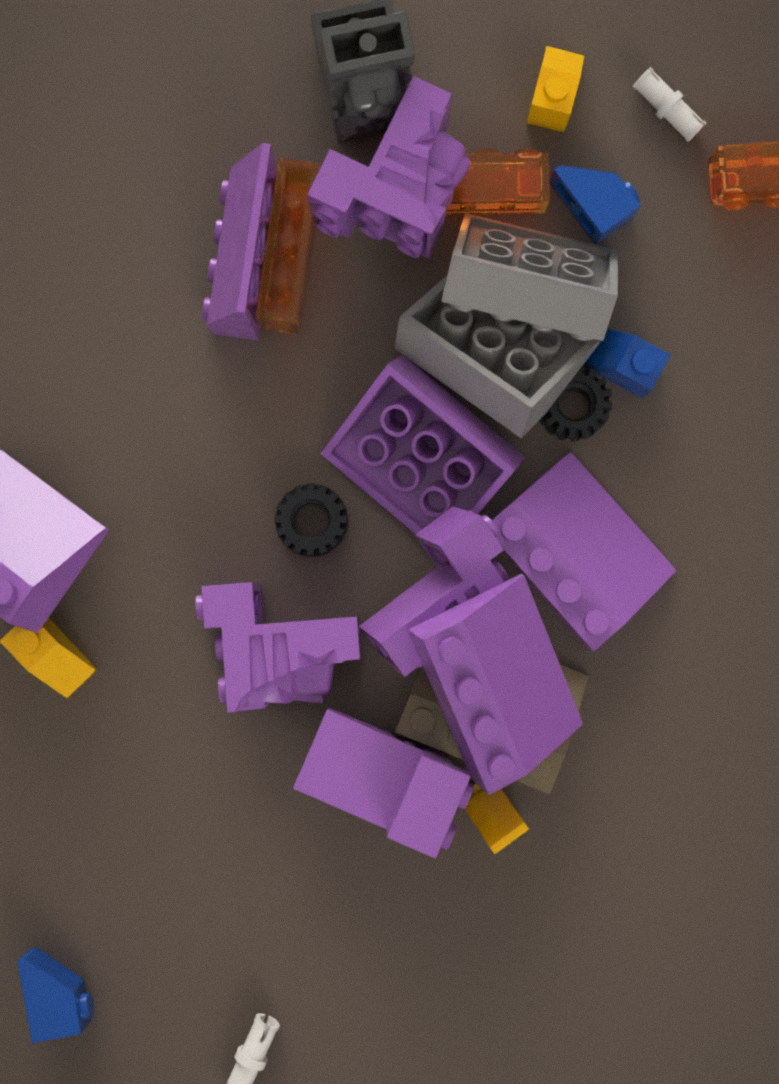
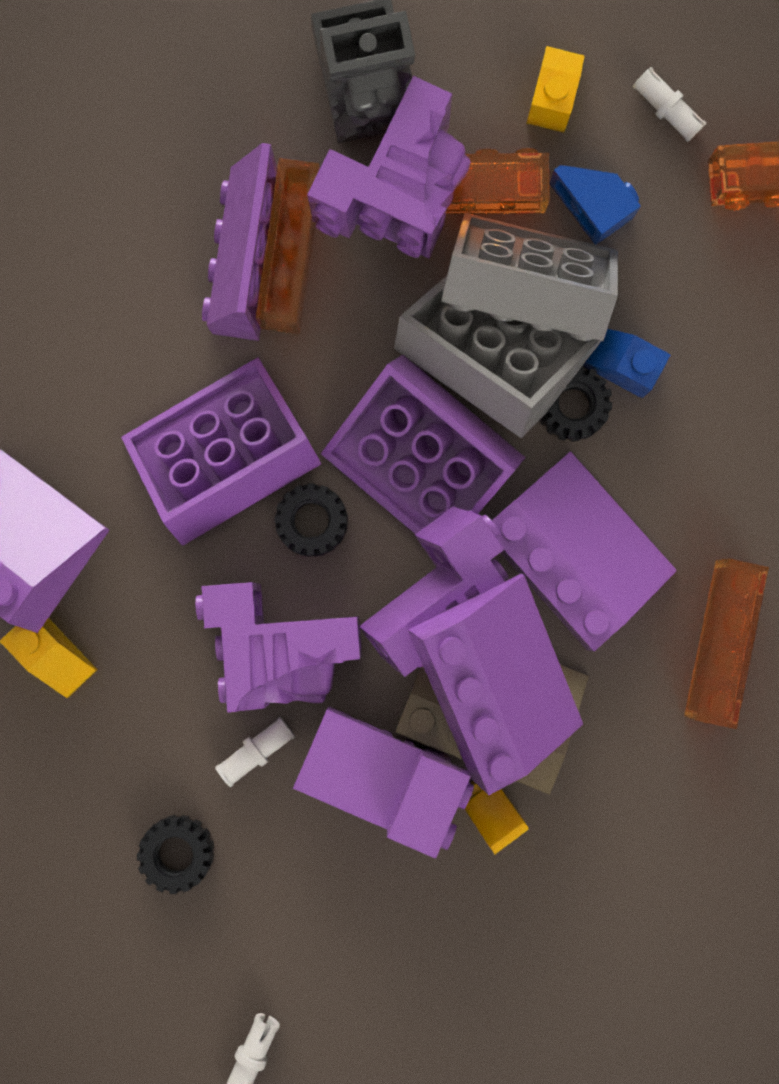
blue slope [17,947,94,1044] -> none
none -> medium lavender slope [121,357,321,546]
none -> black tyre [137,815,214,894]
none -> white pin [215,717,295,788]
none -> clear orange brick [684,558,769,729]

